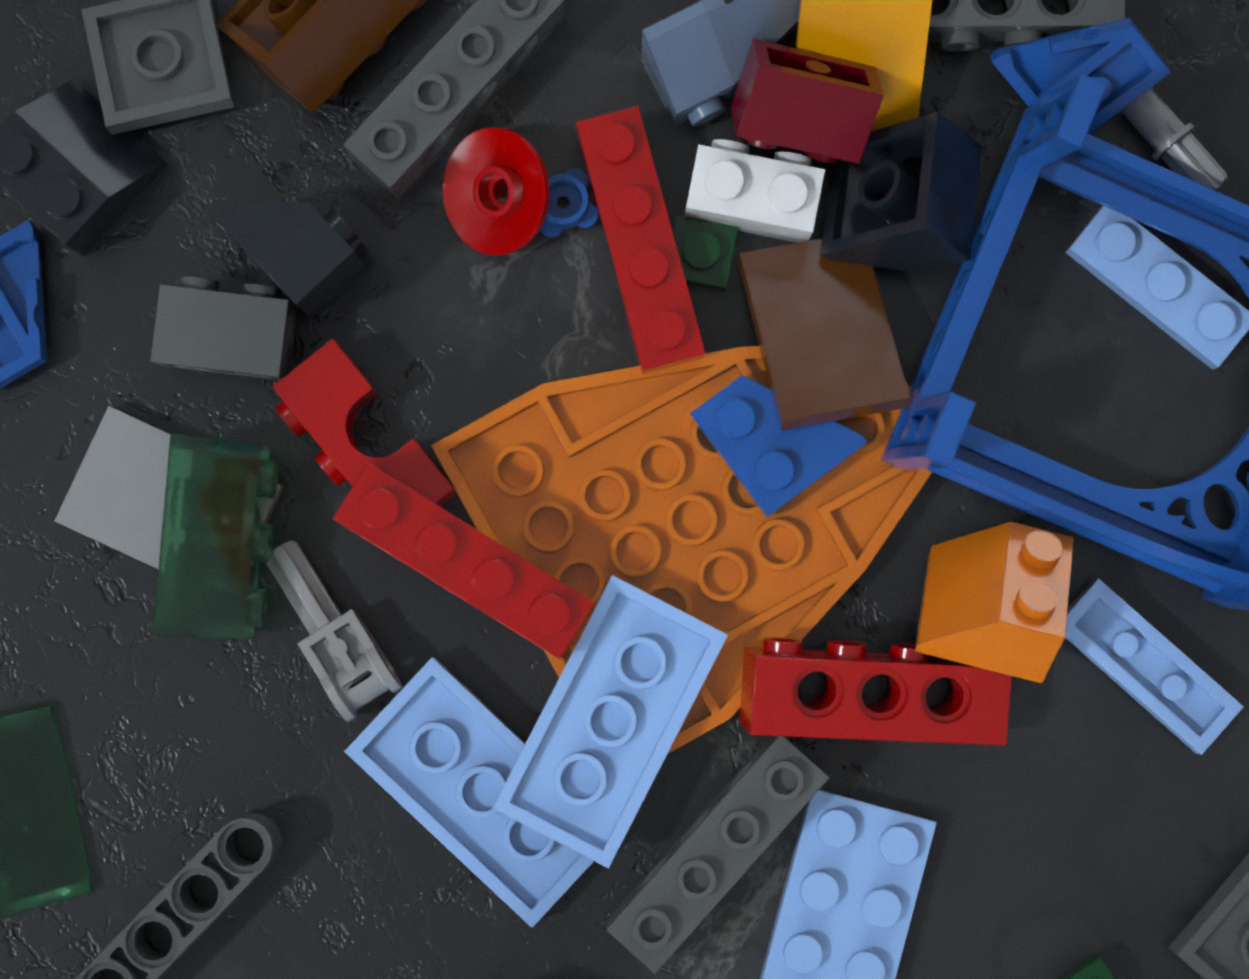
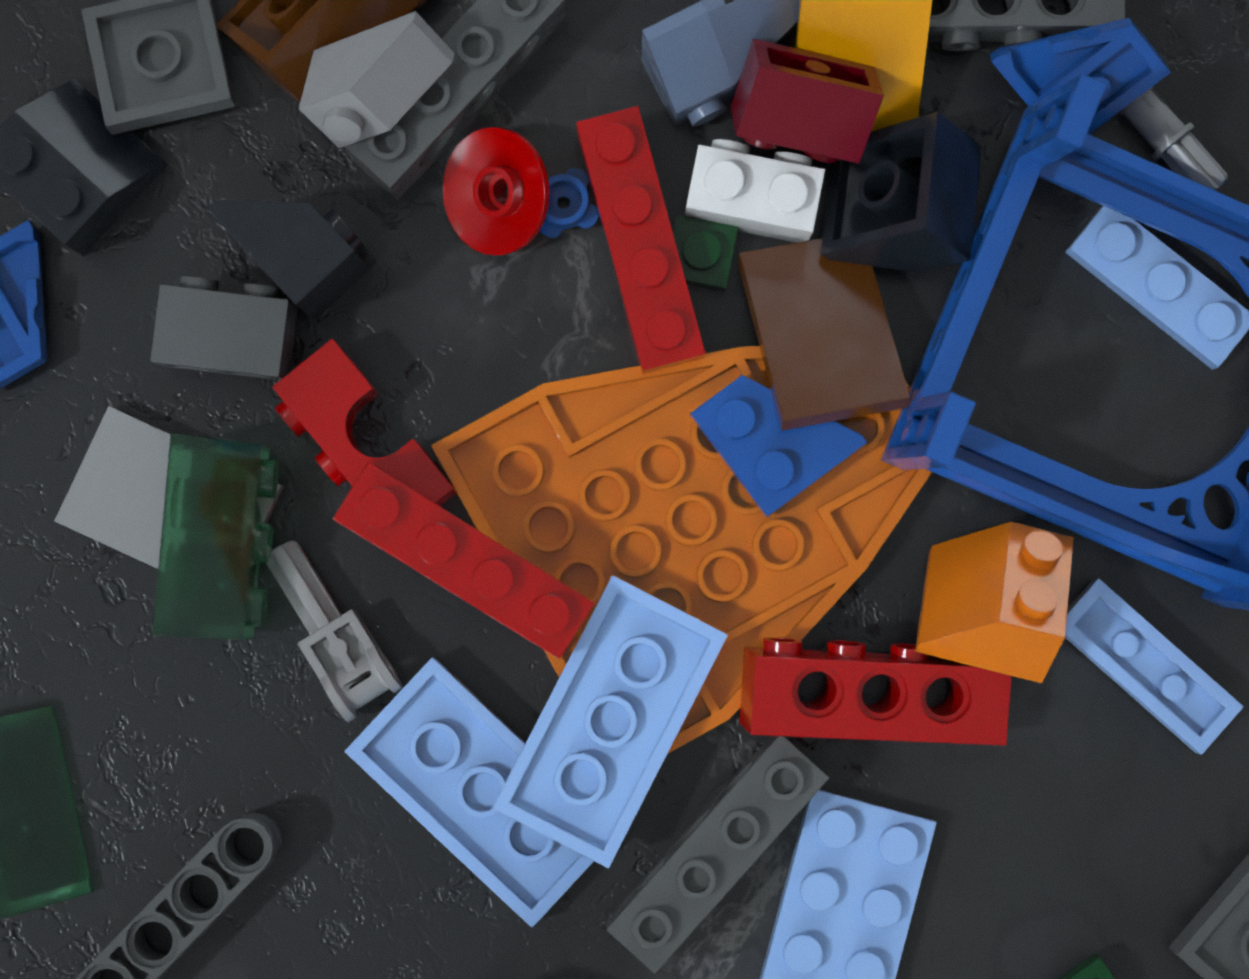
none -> light grey slope [299,11,454,148]

